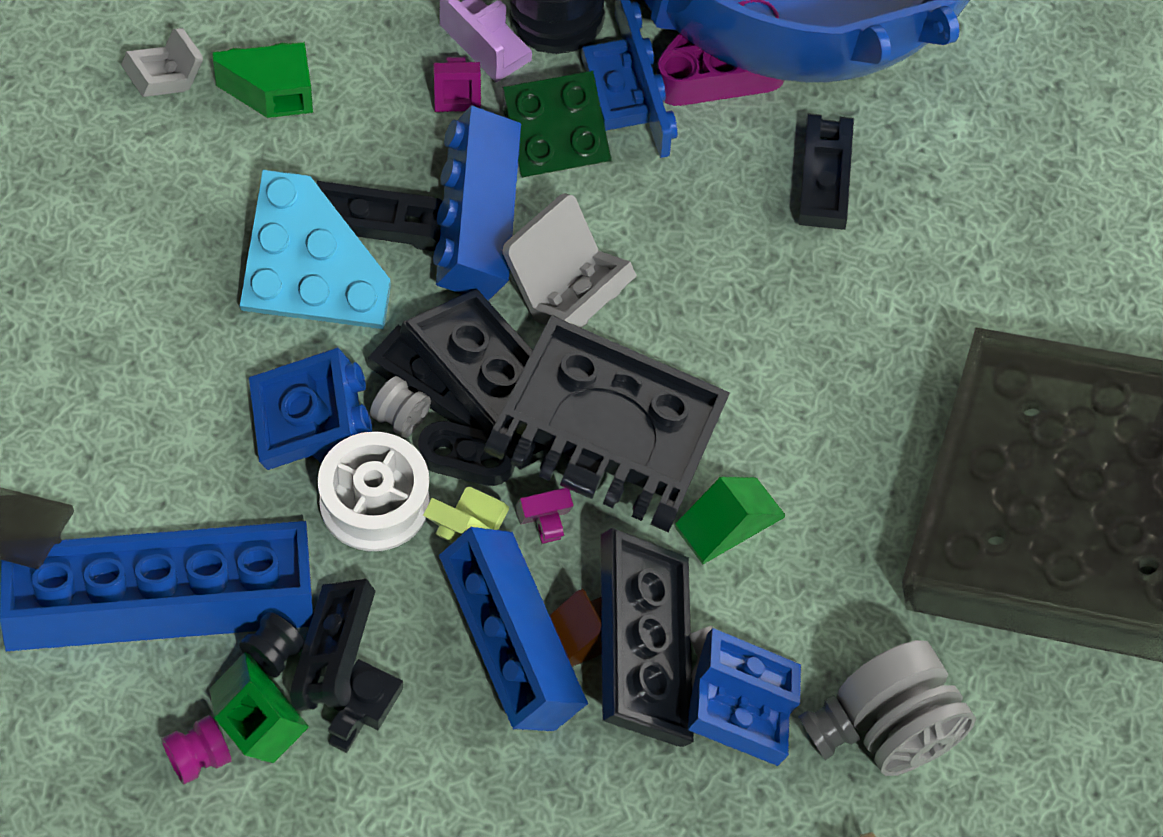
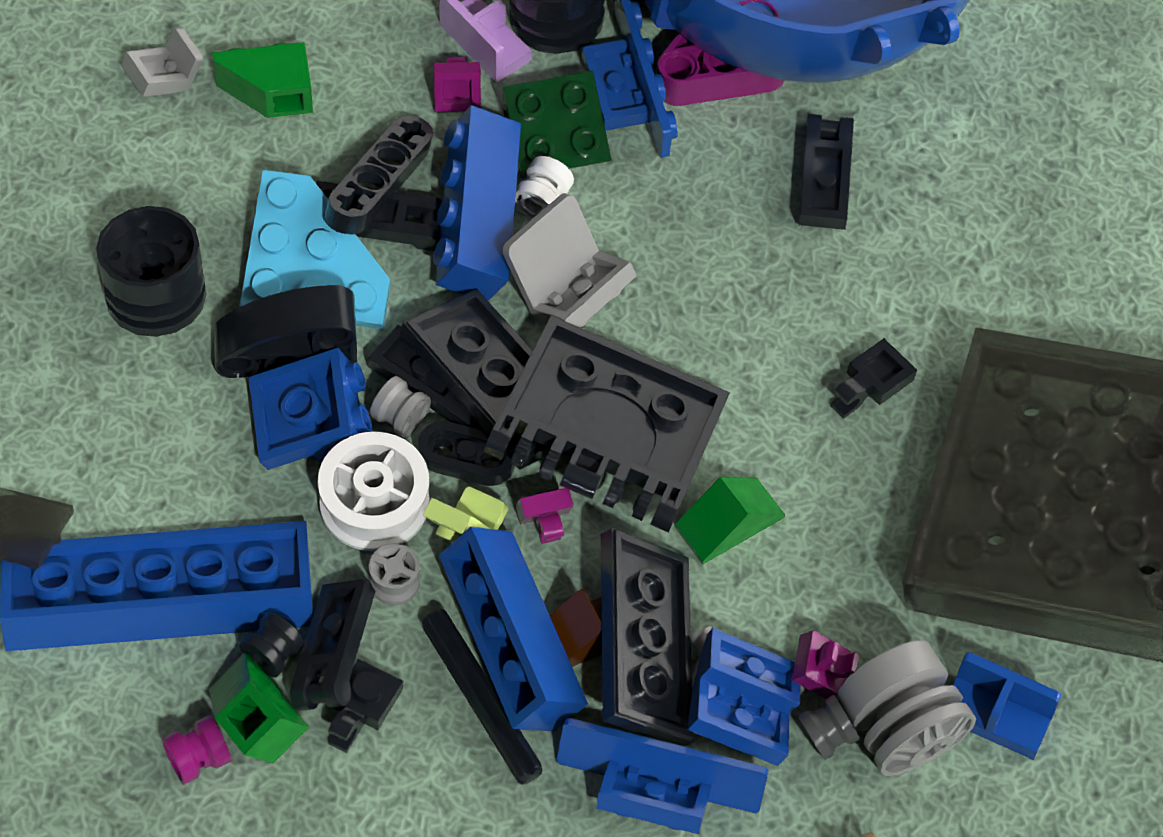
none -> black wheel [96,206,207,337]
none -> black beam [214,285,357,378]
none -> black beam [325,116,434,235]
none -> light grey wheel [369,543,420,606]
none -> black axle [422,609,542,785]
none -> white wheel [515,156,574,218]
none -> blue bracket [557,718,769,834]
none -> magenta tile [792,630,859,699]
none -> black plate [830,338,917,419]
none -> blue panel [953,652,1062,760]

